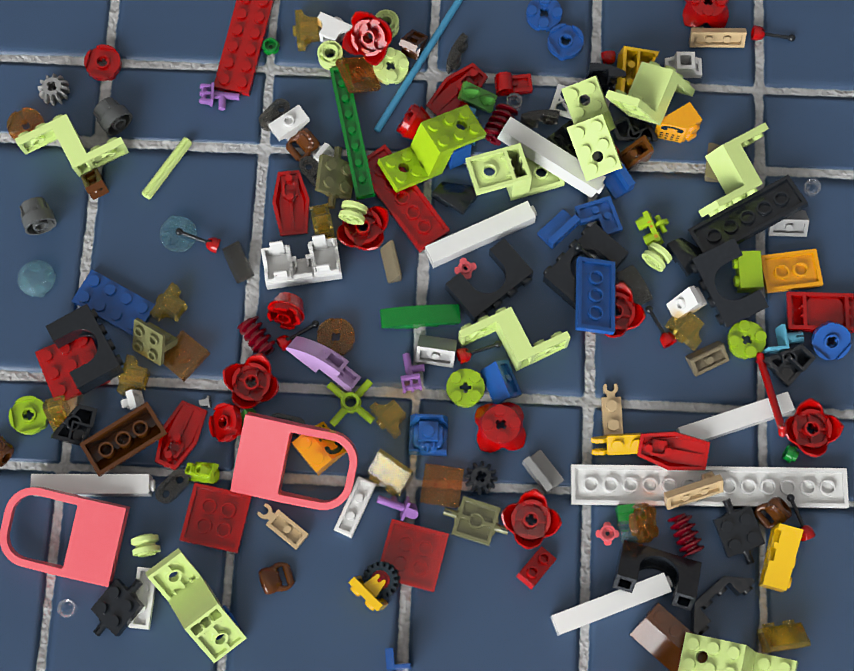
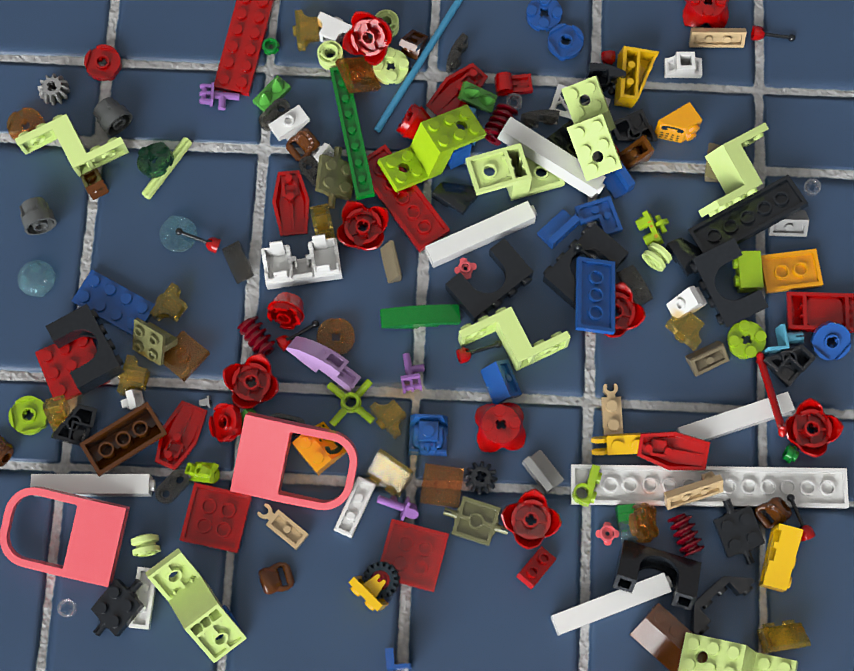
yellowish green wheel [338,200,368,225] -> none
light grey panel [415,335,457,368] -> none
lime plate [446,369,485,408] -> none
yellowish green bracket [605,61,695,125] -> none
hinge [645,306,677,348] -> none
none -> clear green plate [137,142,174,178]
none -> bright green tile [253,75,291,114]
none -> lime plate [572,464,602,507]

